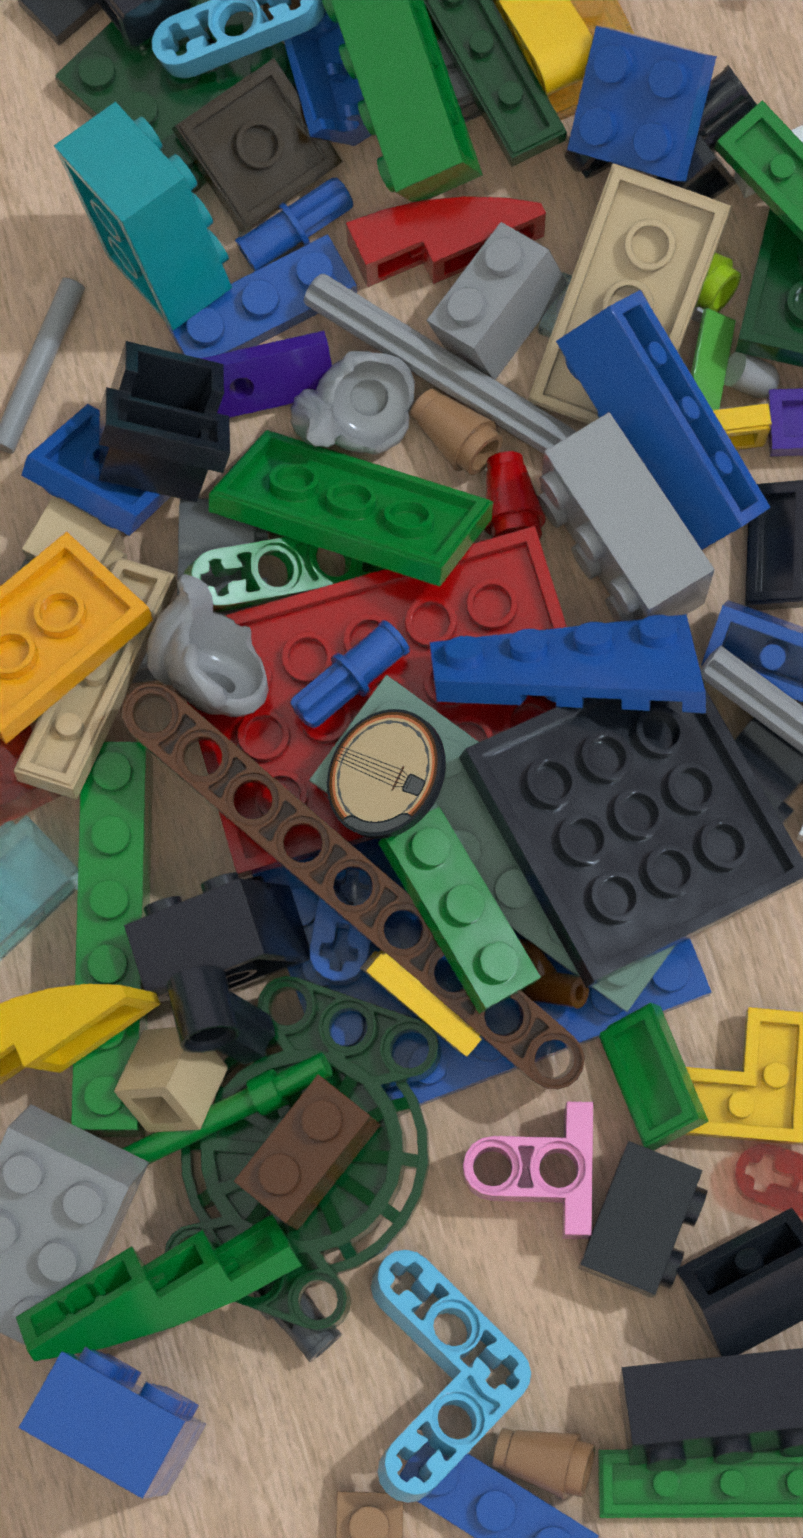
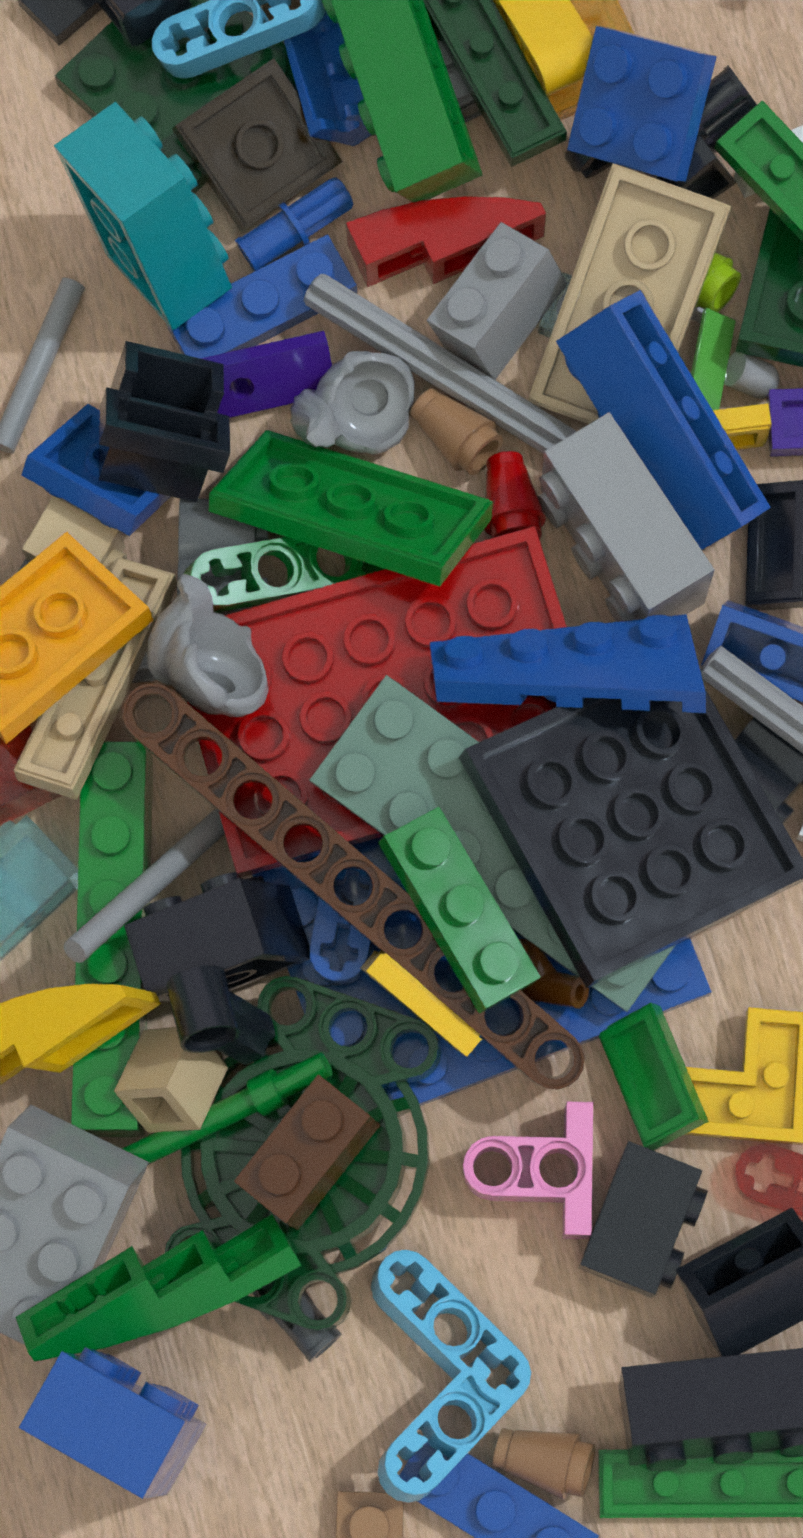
blue axle [290,620,410,728] -> none
piece [327,709,446,839] -> none
none -> light grey bar [64,808,225,963]

